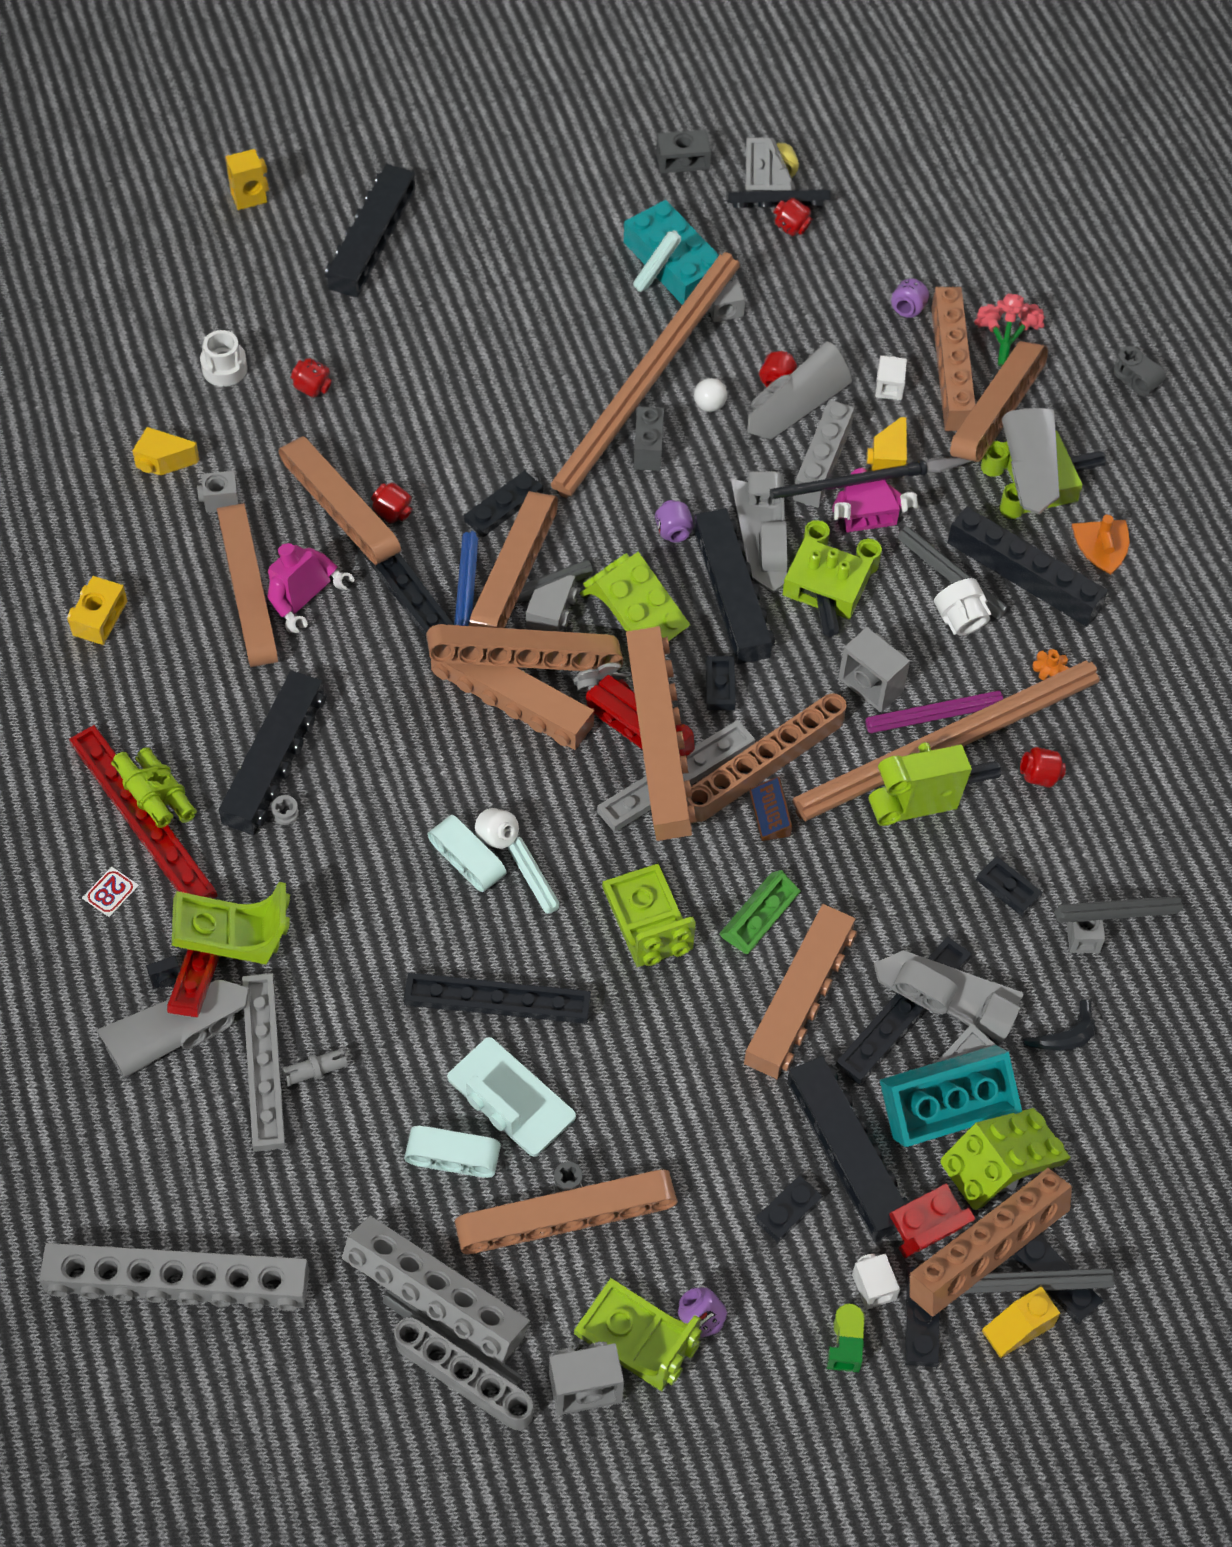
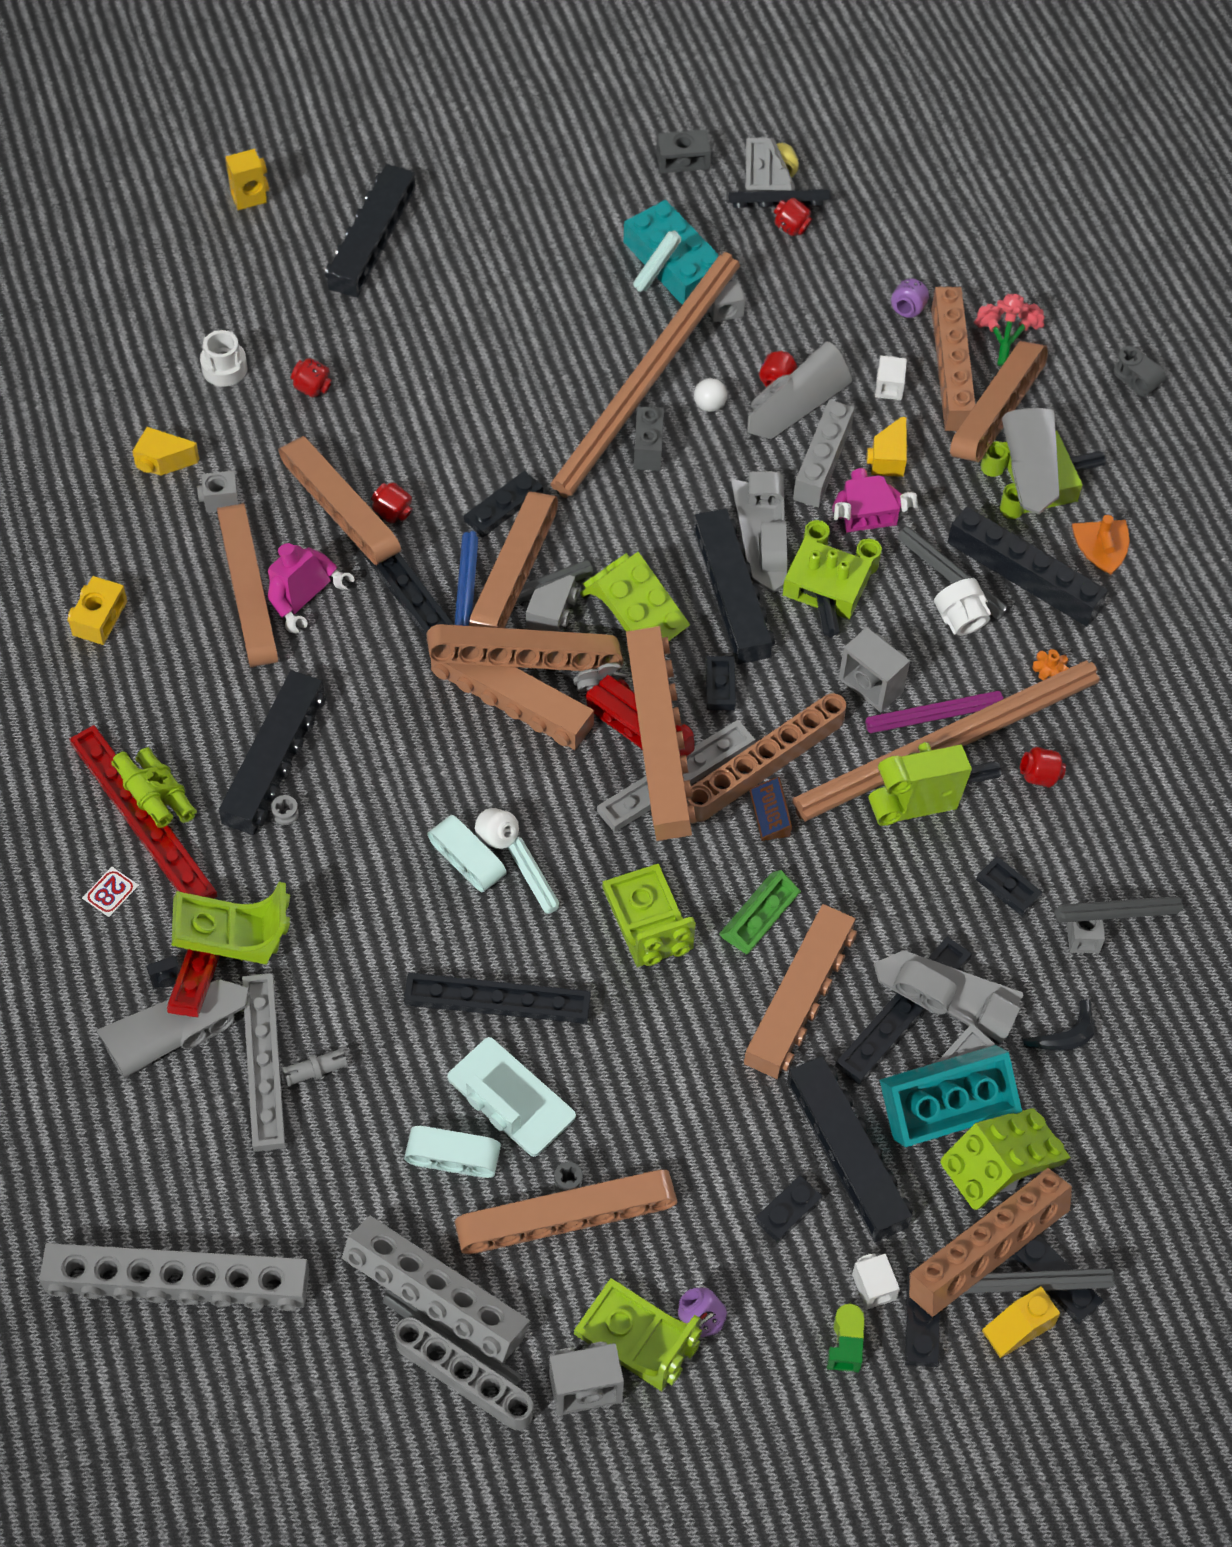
medium lavender head [655,500,694,543] -> none
black piece [770,457,970,500] -> none
red bracket [889,1183,975,1259] -> none

